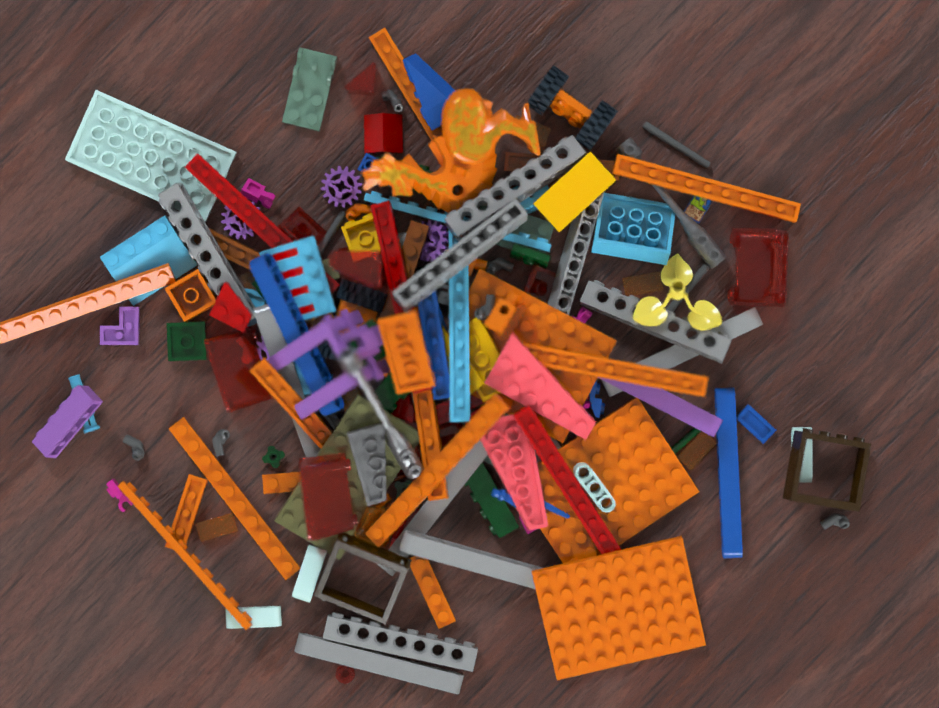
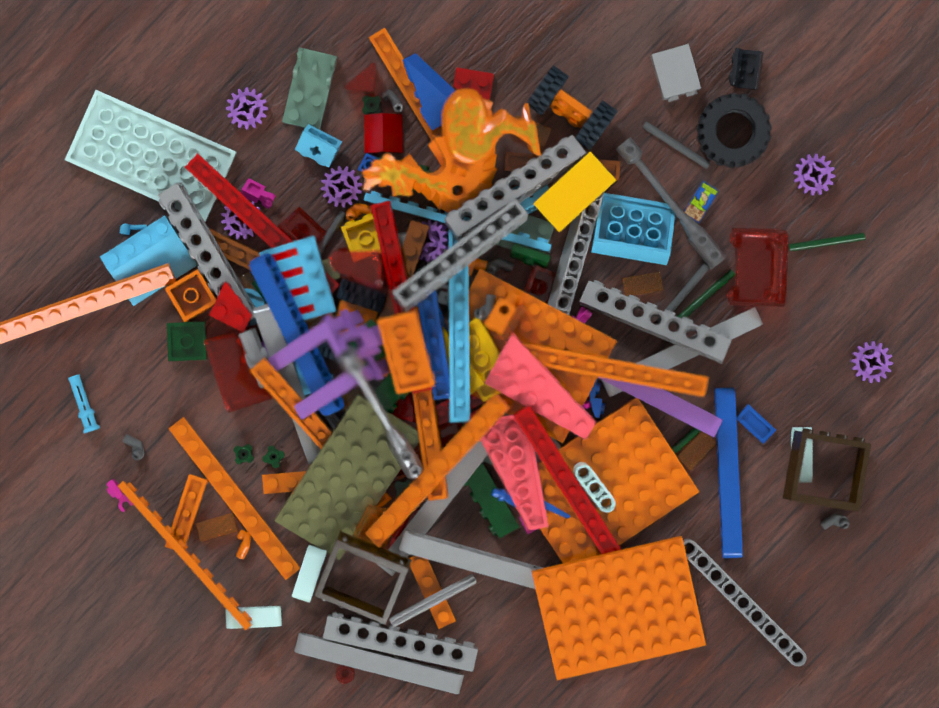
medium lavender brick [32,385,103,458] -> none
medium lavender plate [100,307,140,345] -> none
dark grey arm [212,429,230,457] -> none
clear red windscreen [299,453,358,541] -> none
flat silver wing [347,422,386,506] -> none
orange plate [612,154,801,223] -> none
light yellow plant [632,254,722,331] -> none
none -> medium azure hand [120,224,147,235]
none -> medium lavender gear [226,87,268,130]
none -> dark green plate [233,444,254,464]
none -> orange arm [236,530,251,559]
none -> light grey piece [239,328,269,388]
none -> medium azure brick [295,124,342,167]
none -> dark green plate [362,95,381,114]
none -> light grey axle [389,574,476,627]
none -> red wing [453,67,494,100]
none -> light grey brick [650,44,701,102]
none -> dark green bar [677,269,736,319]
none -> light grey beam [683,539,807,666]
none -> black tyre [696,93,772,168]
none -> black bracket [729,48,764,90]
none -> dark green bar [788,233,865,252]
none -> medium lavender gear [793,154,835,196]
none -> medium lavender gear [850,341,893,383]

